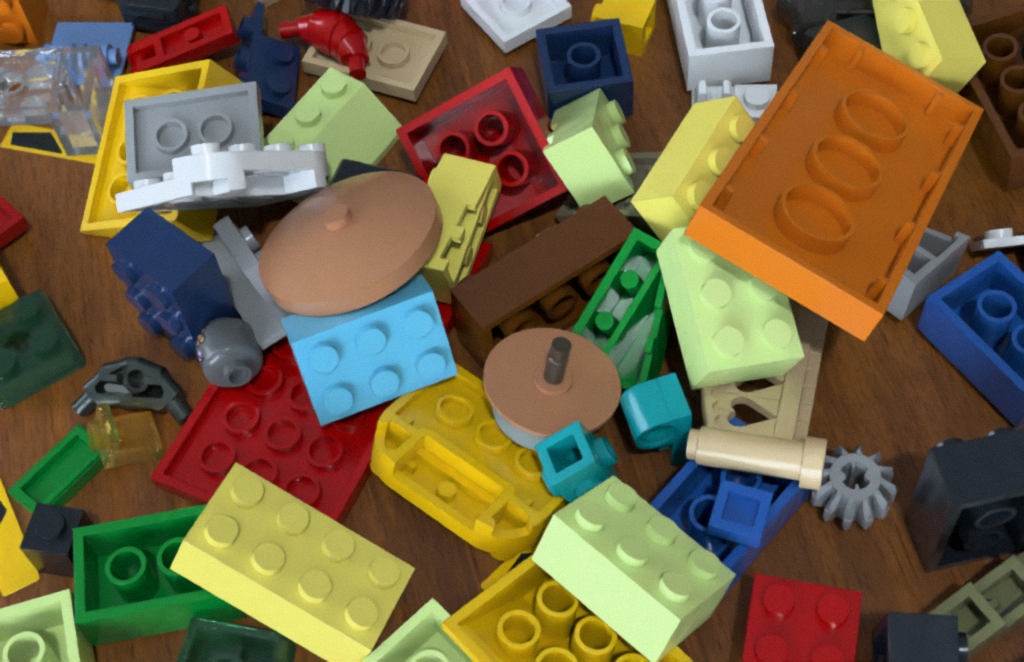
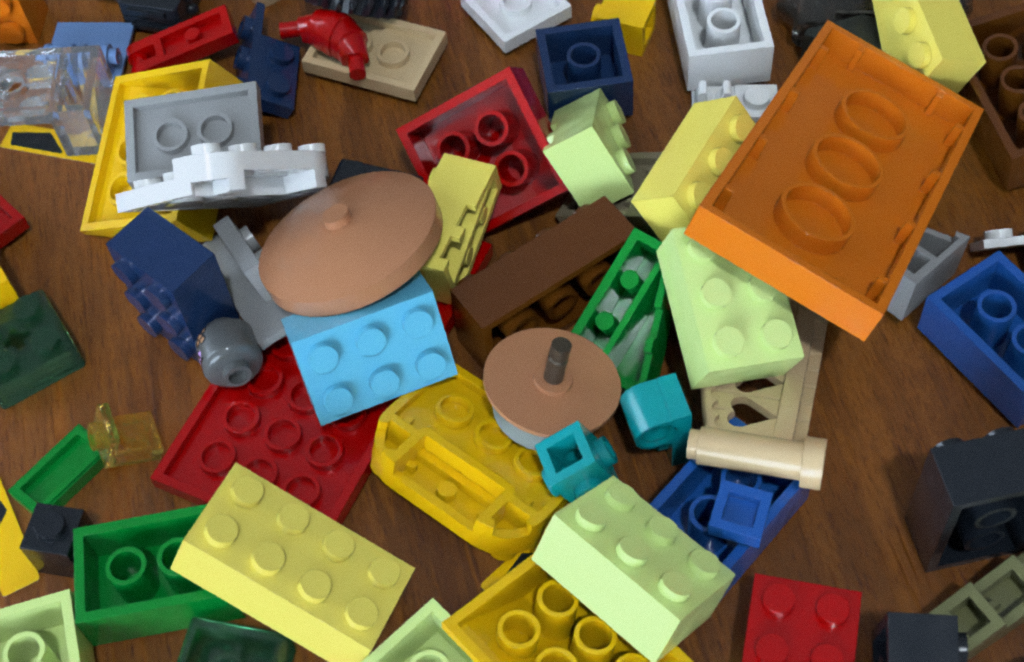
pearl dark grey piece [72,356,192,425] -> none
yellowish green slope [264,67,402,204] -> none
light grey gear [810,443,897,531] -> none

